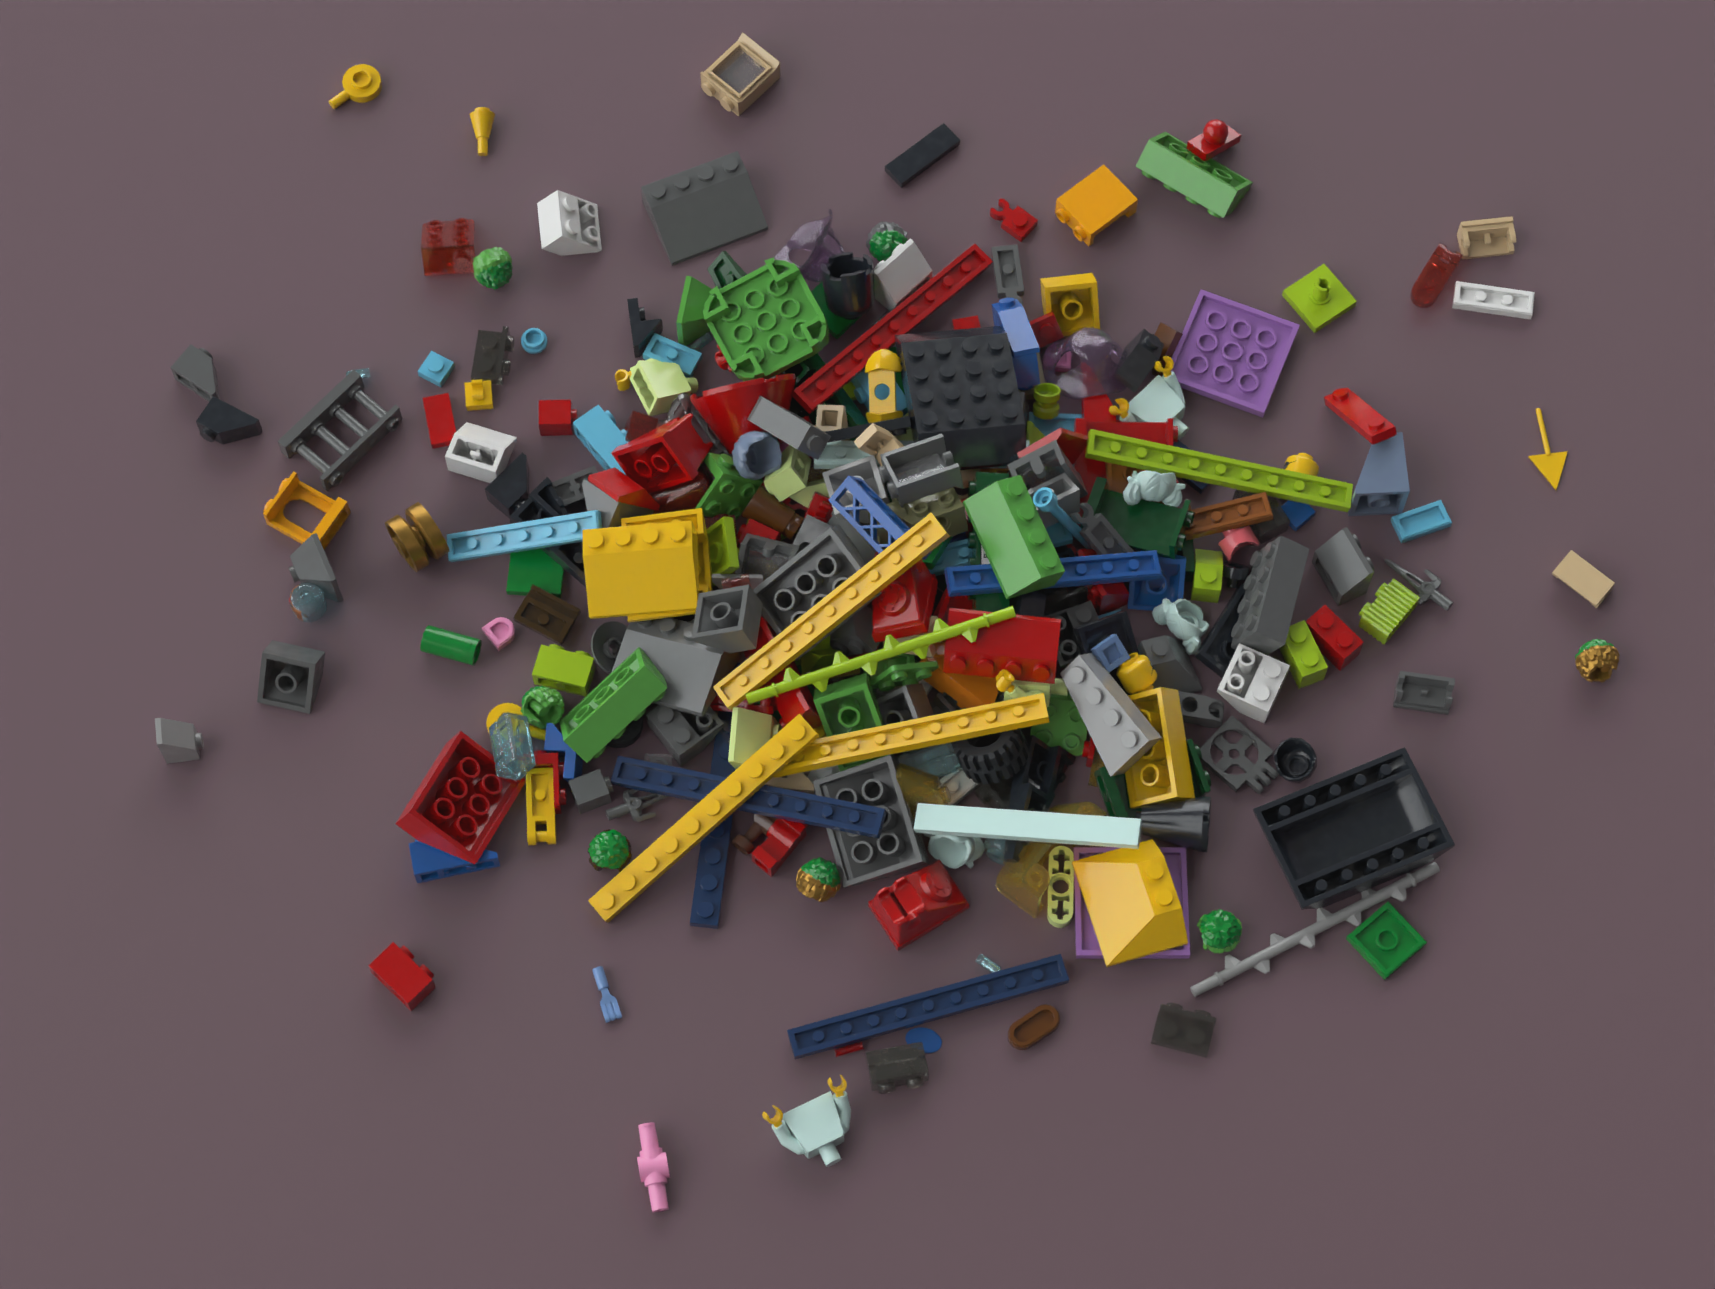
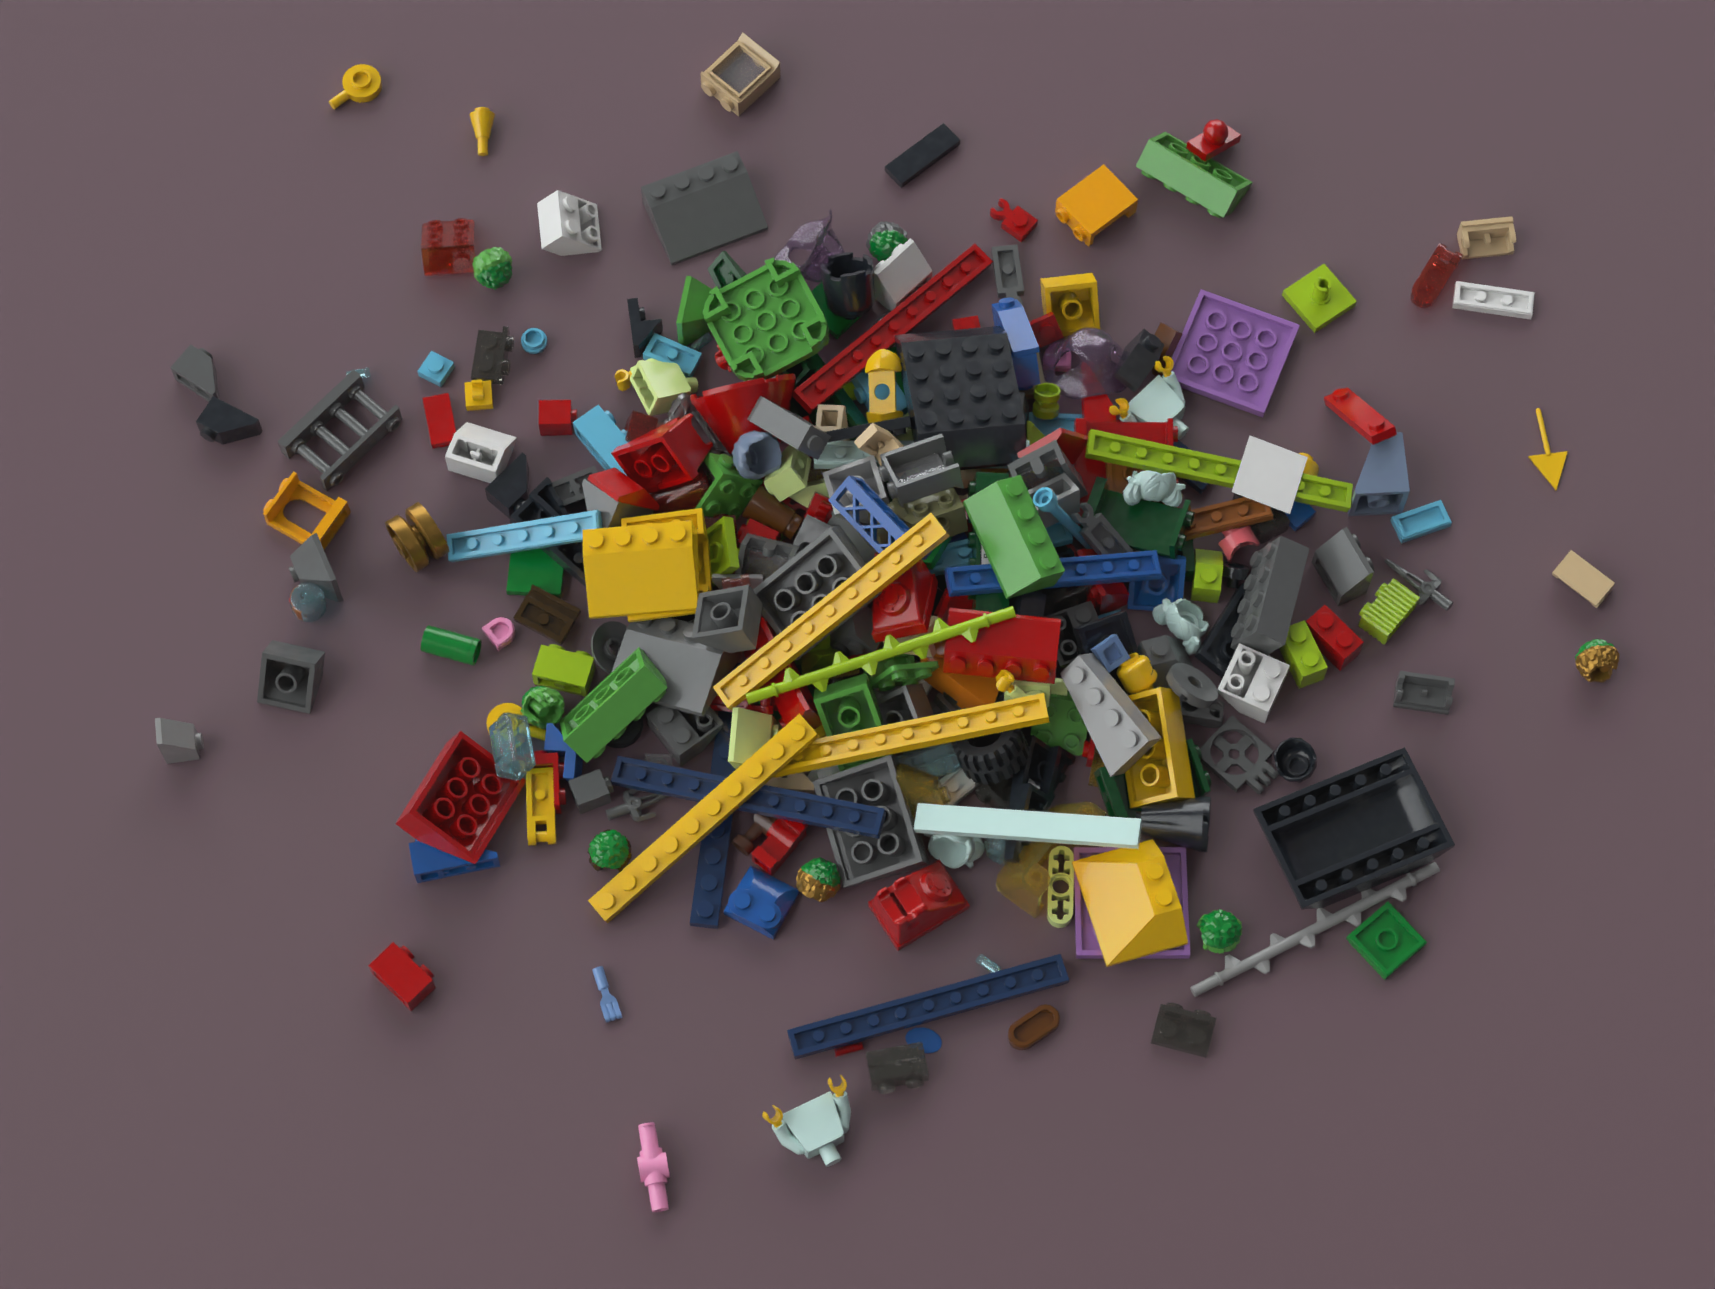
none -> blue slope [723,865,800,940]
none -> dark grey tile [1166,663,1218,708]
none -> white sticker [1232,436,1308,514]

